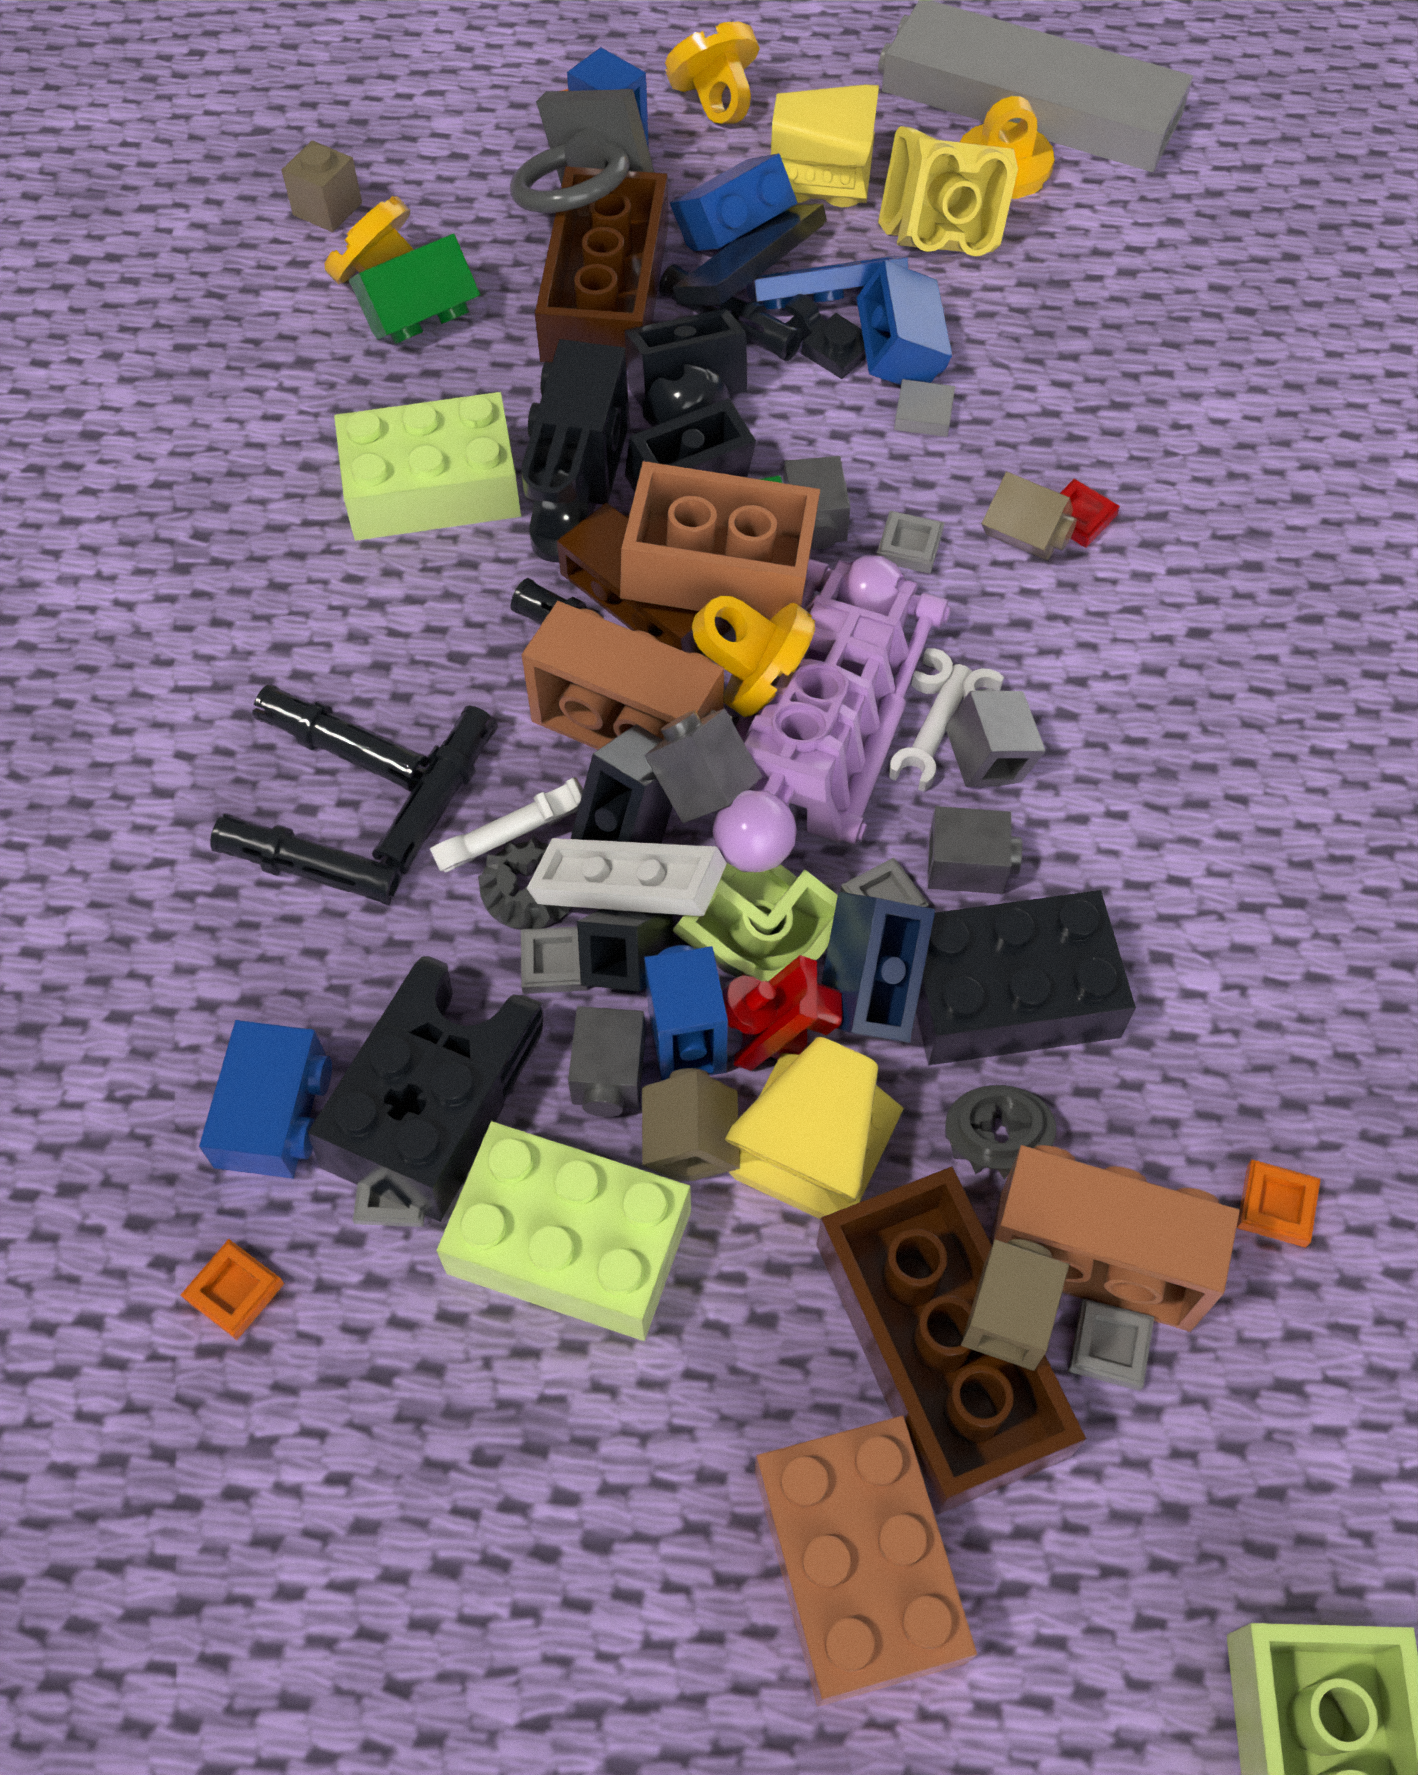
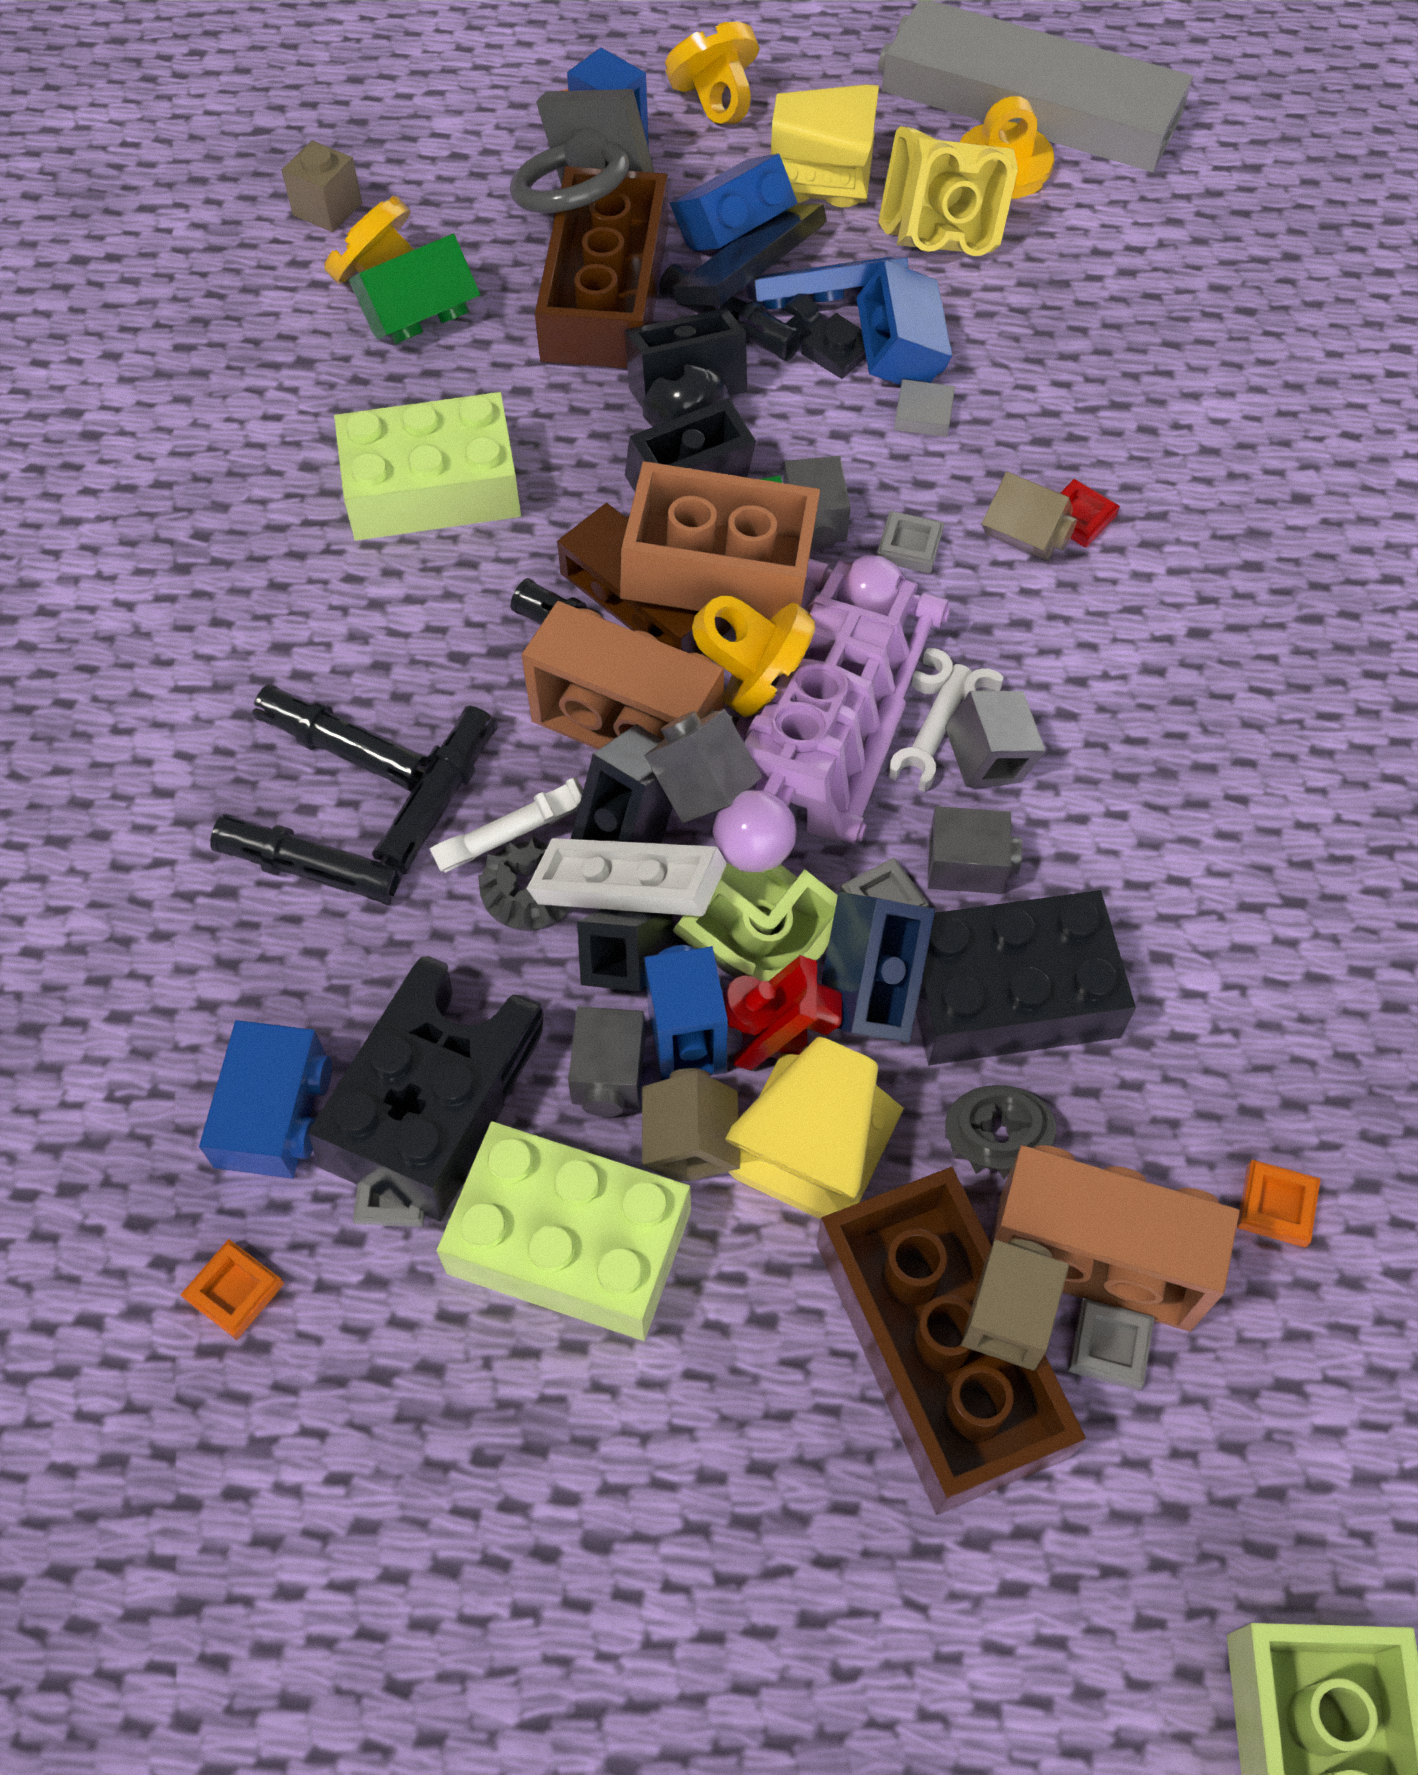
black brick [521,339,630,563] -> none
light grey tile [521,926,588,994] -> none
nougat brick [755,1415,977,1707] -> none

